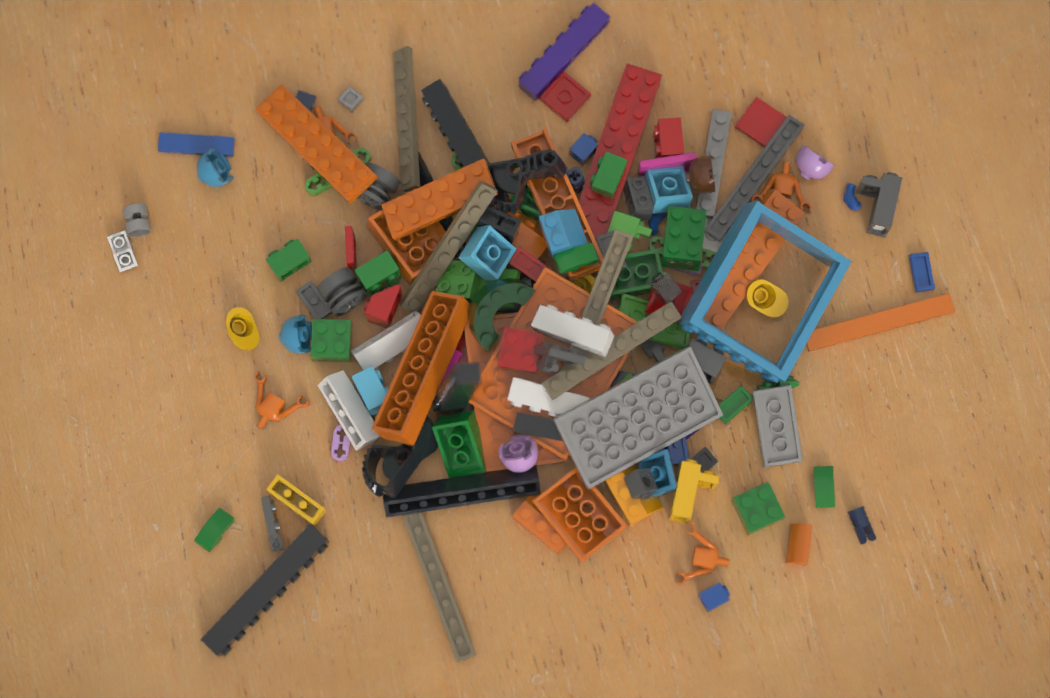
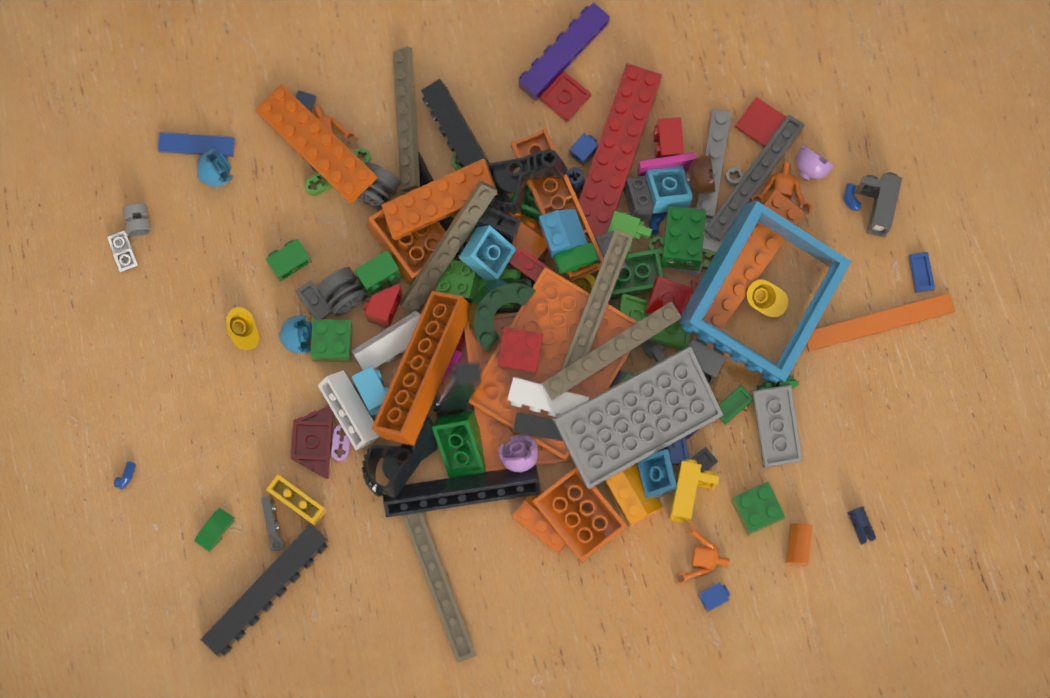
orange piece [254,372,310,429] -> none
light grey tile [338,86,364,113] -> none
red tile [345,226,357,273] -> none
white brick [531,305,615,357] -> none
dark grey plate [533,343,586,373] -> none
green brick [589,152,628,199] -> none
dark grey brick [624,468,658,500] -> none
clear smoke brick [649,272,682,304] -> none
green slope [814,466,835,508] -> none
none -> blue arm [114,462,136,489]
none -> dark red wing [291,405,333,479]
none -> light grey bush [725,167,743,186]

